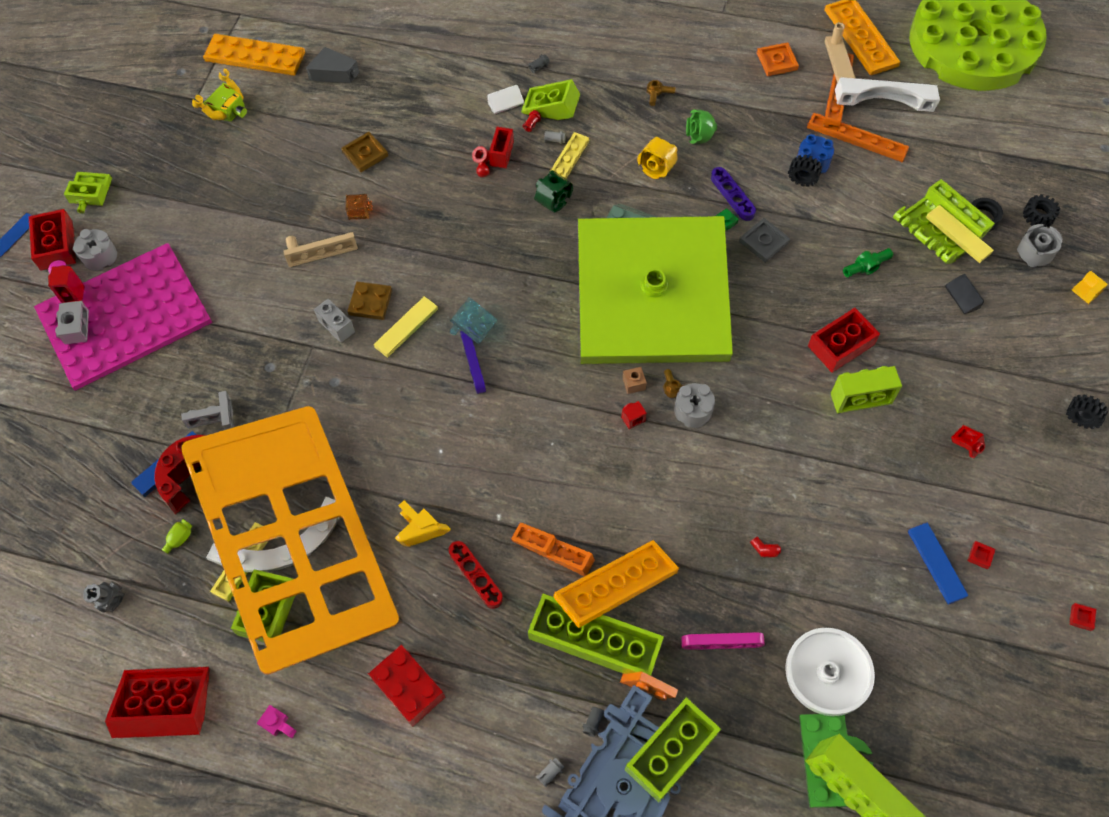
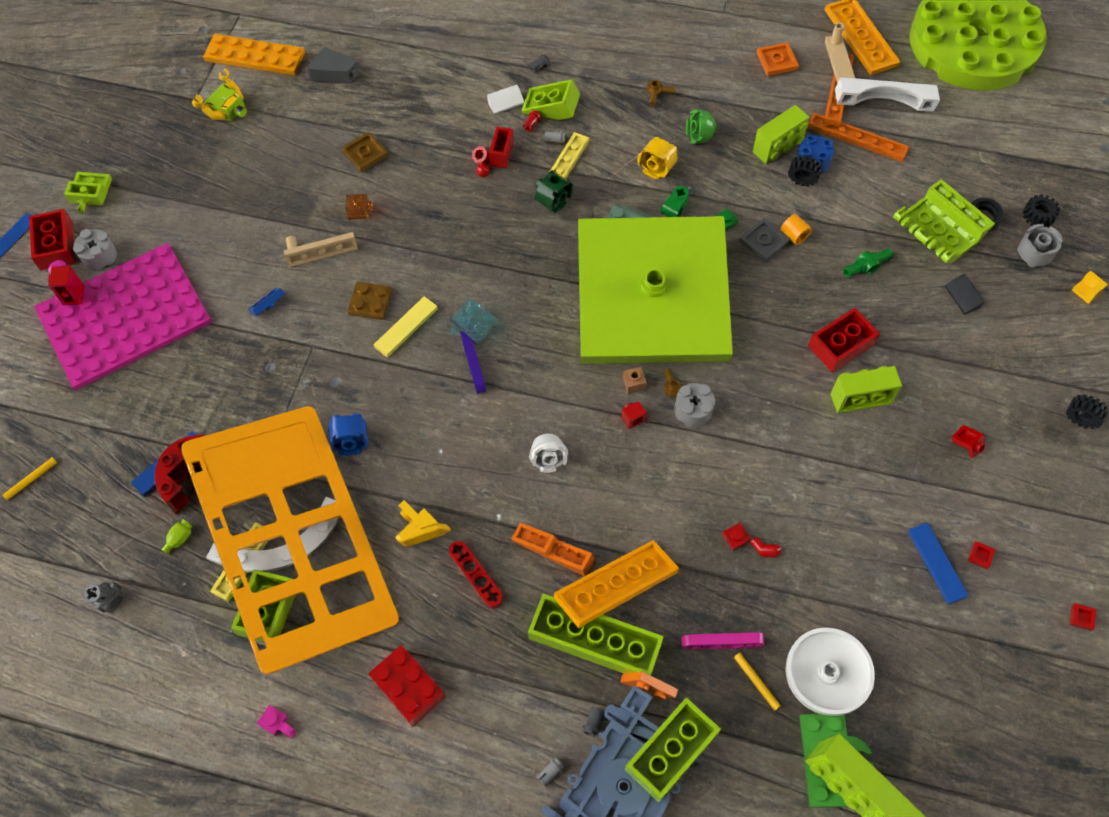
light grey brick [55,301,89,344] -> none
red slope [105,667,210,738] -> none
light grey bracket [181,391,234,430] -> none
light grey brick [314,299,355,343] -> none
dark purple beam [711,167,756,221] -> none
light yellow tile [926,205,994,263] -> none
none -> yellow bar [2,457,58,501]
none -> blue plate [249,288,285,316]
none -> blue brick [328,413,369,456]
none -> white cone [529,434,568,473]
none -> green piece [661,186,689,217]
none -> red plate [722,523,751,551]
none -> yellow bar [734,653,781,711]
none -> lime brick [753,105,809,164]
none -> light orange piece [780,214,812,245]

